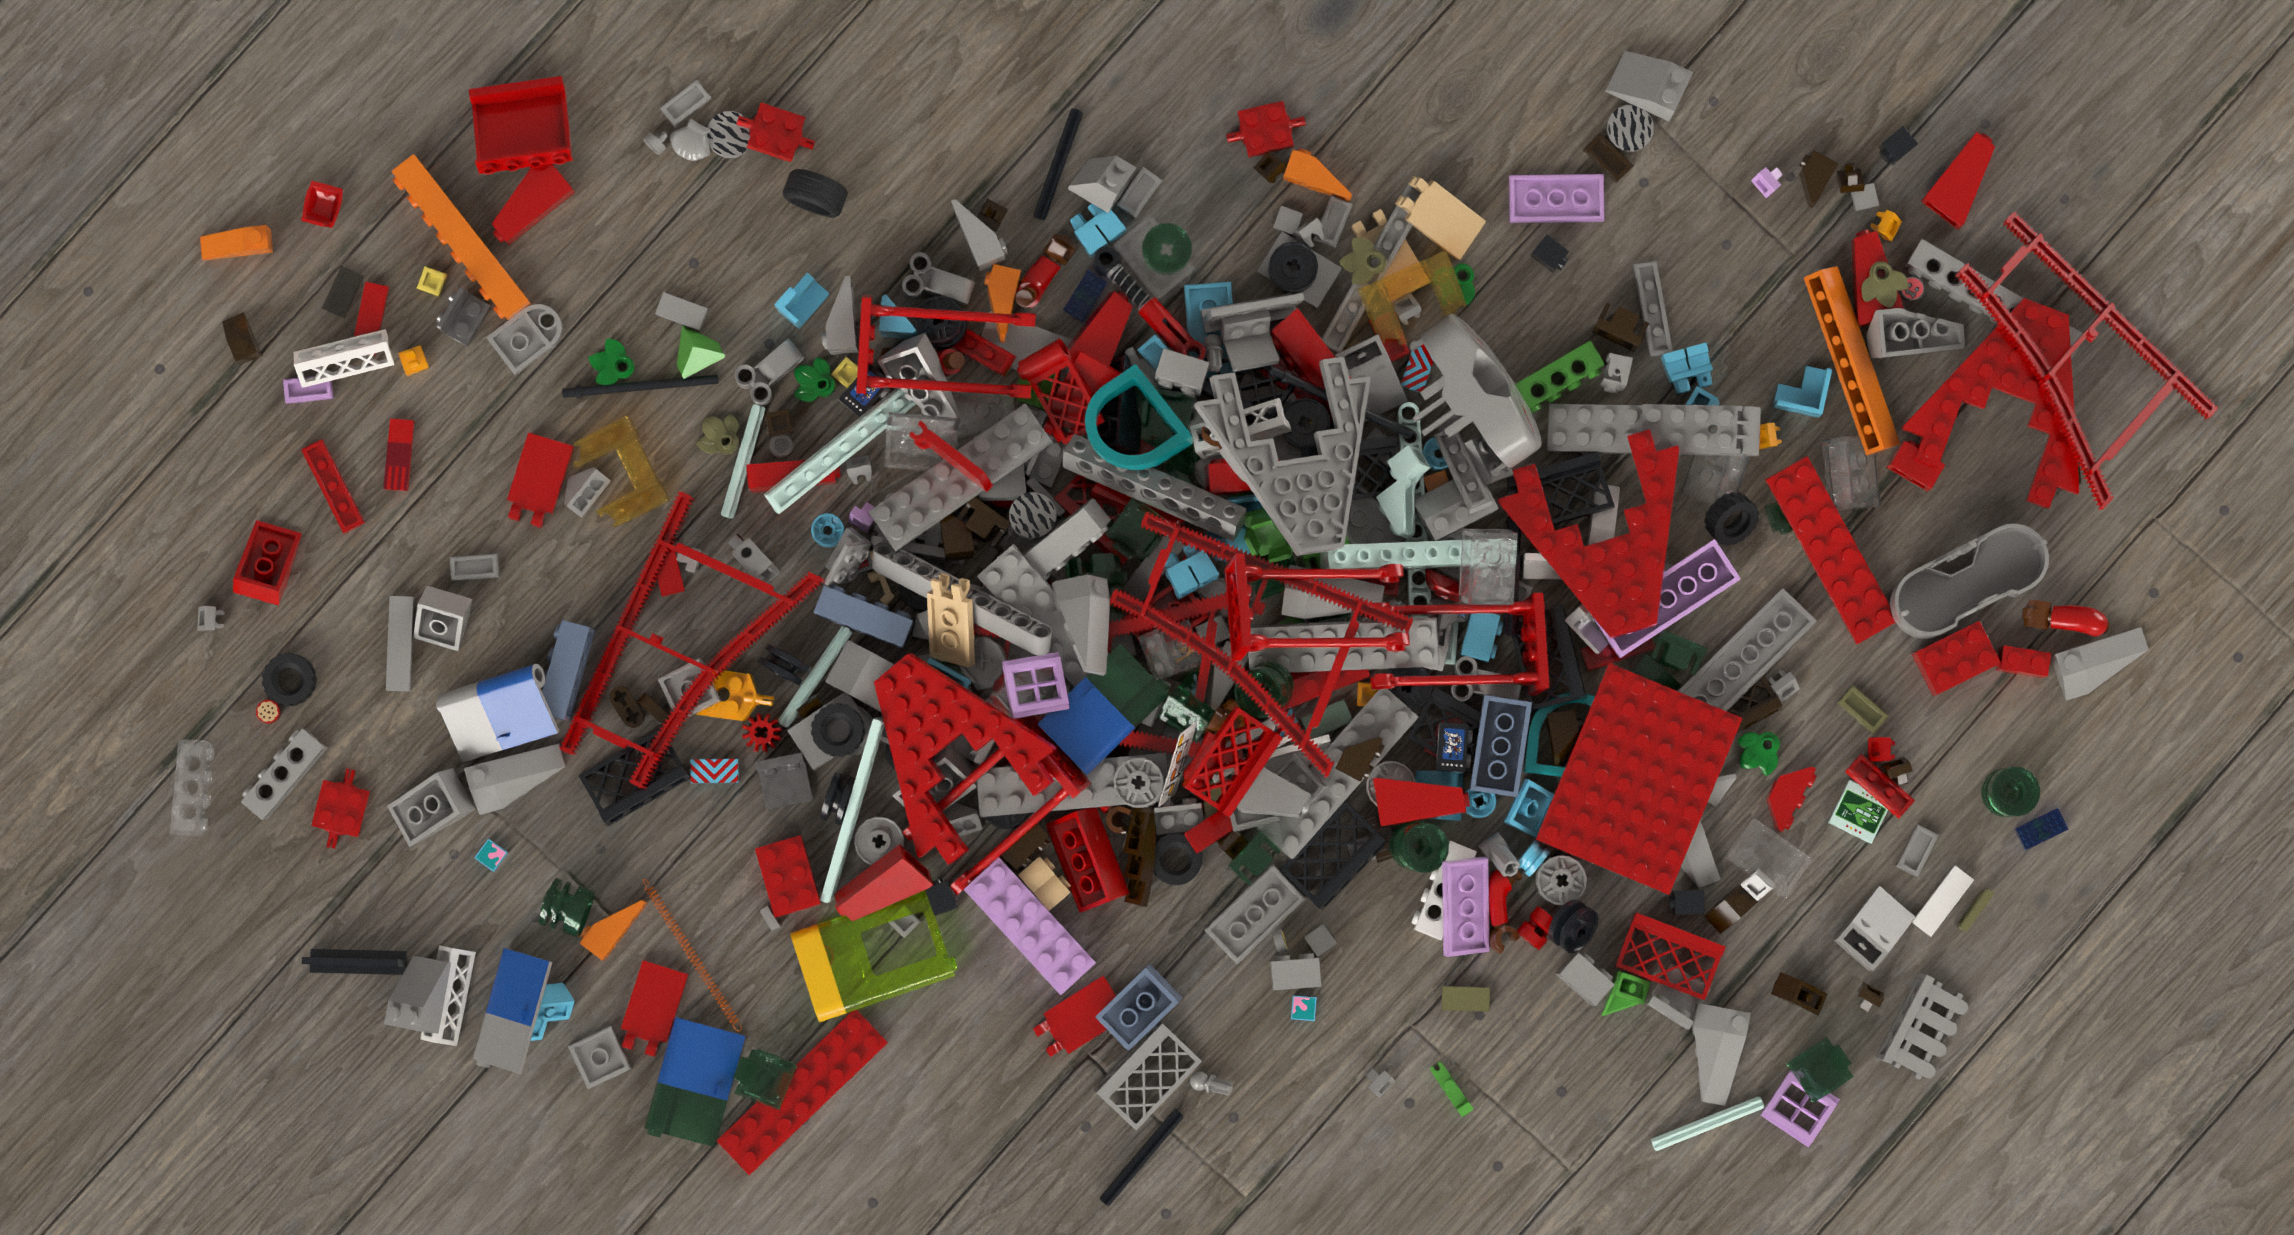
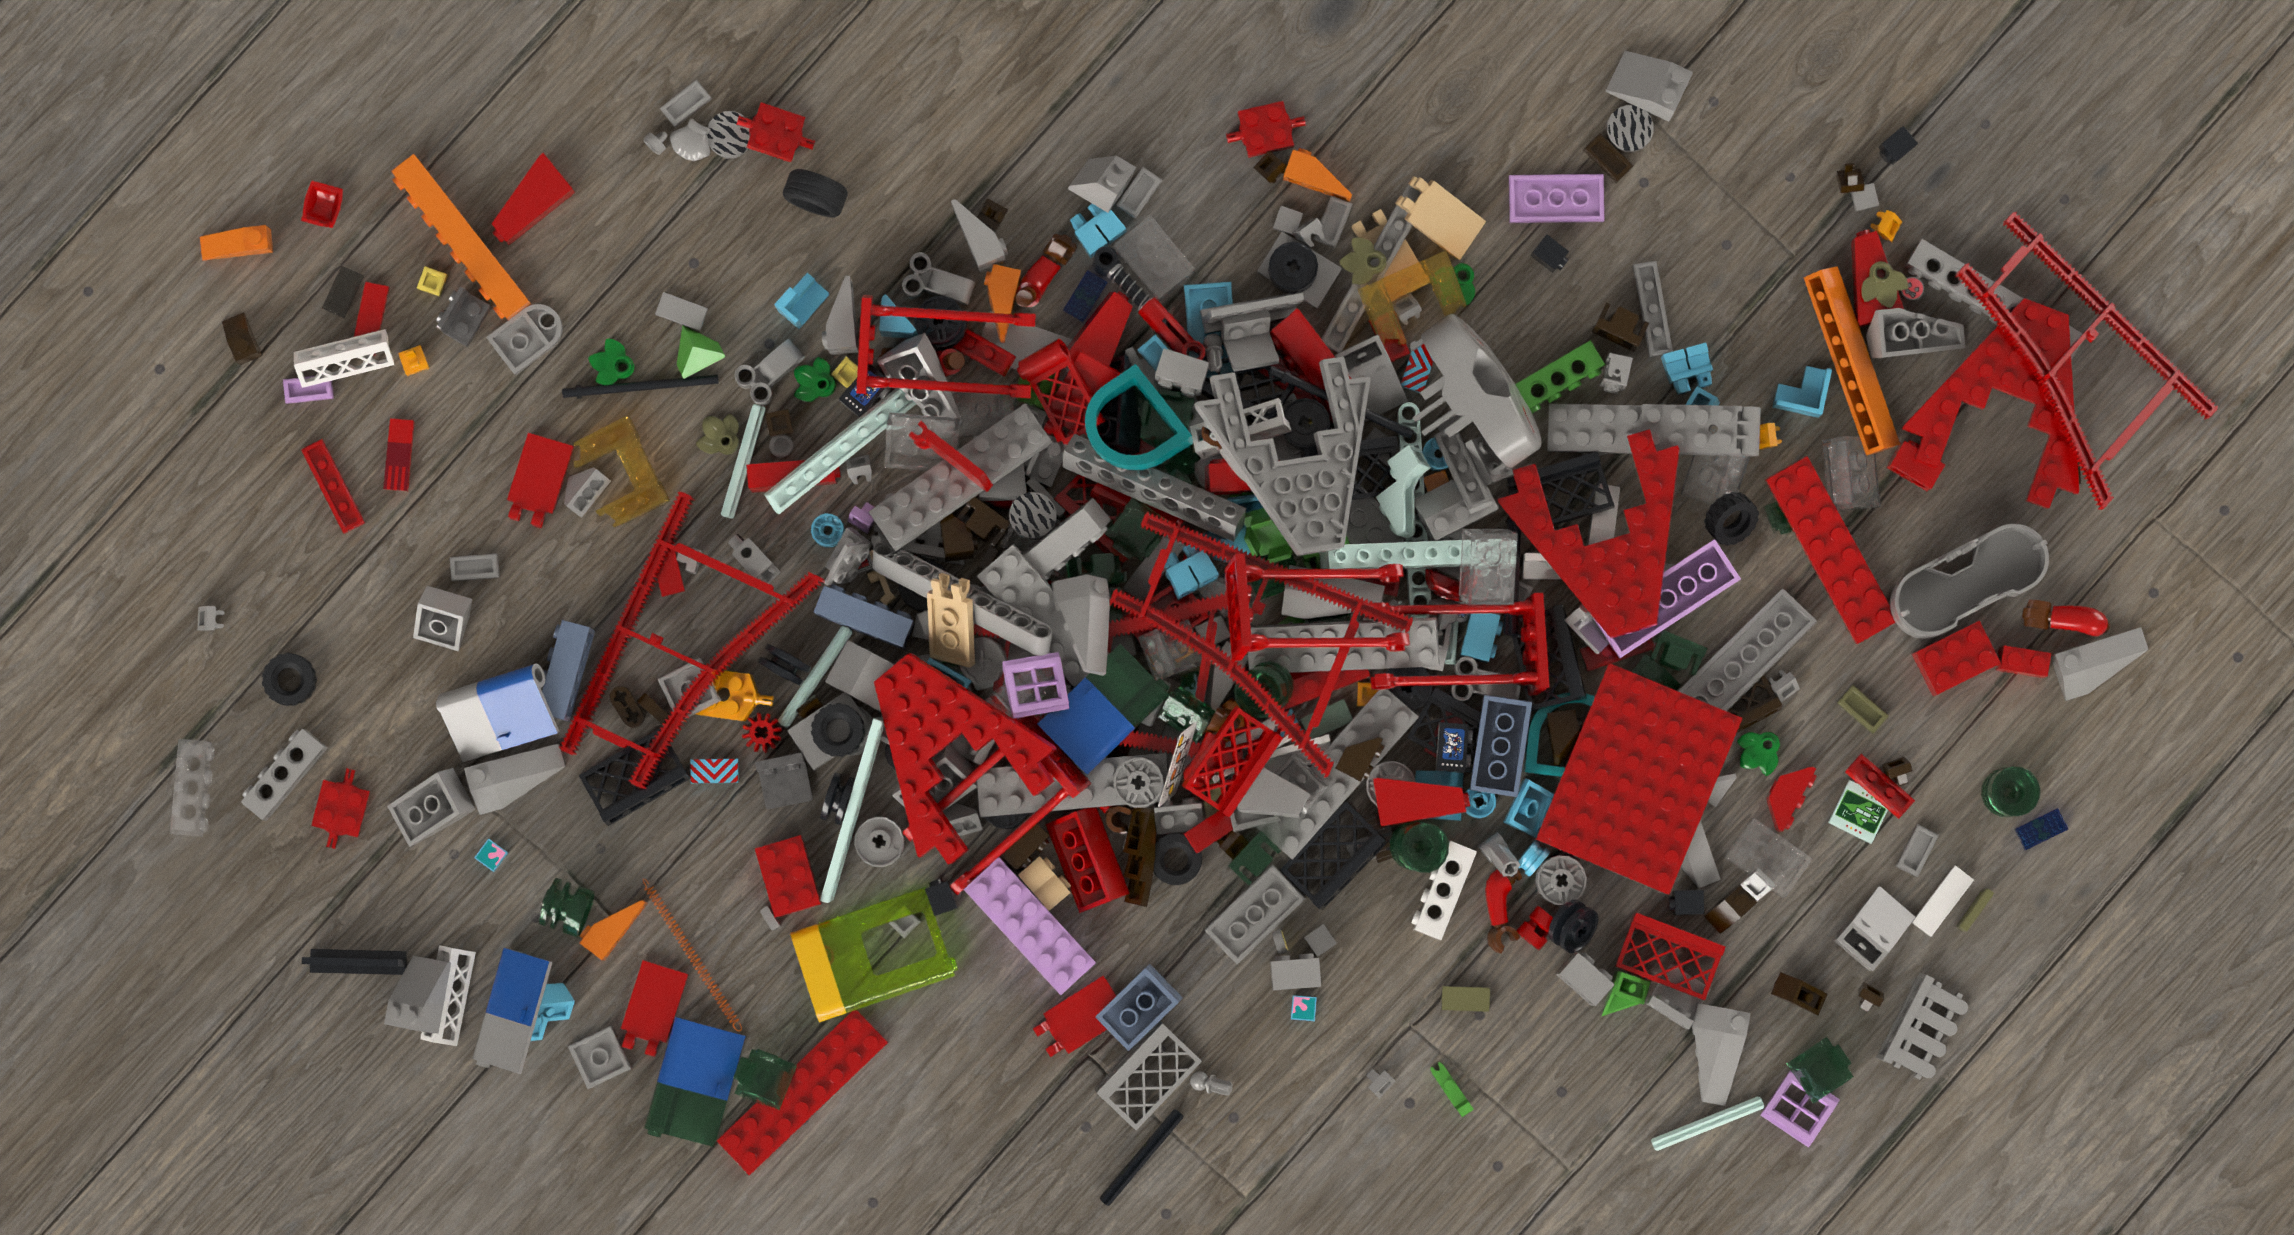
red slope [233,520,302,606] -> none
tile [256,700,281,724] -> none
light grey tile [386,596,415,692] -> none
red panel [468,76,573,174] -> none
slope [834,844,933,921] -> none
black axle [1033,108,1083,220] -> none
clear green wheel [1142,223,1192,275] -> none
lavender tile [1442,857,1490,957] -> none
lavender tile [1751,167,1783,198] -> none
dark brown slope [1799,150,1838,208] -> none
red tile [1868,737,1895,762] -> none
red slope [1921,132,1995,230] -> none

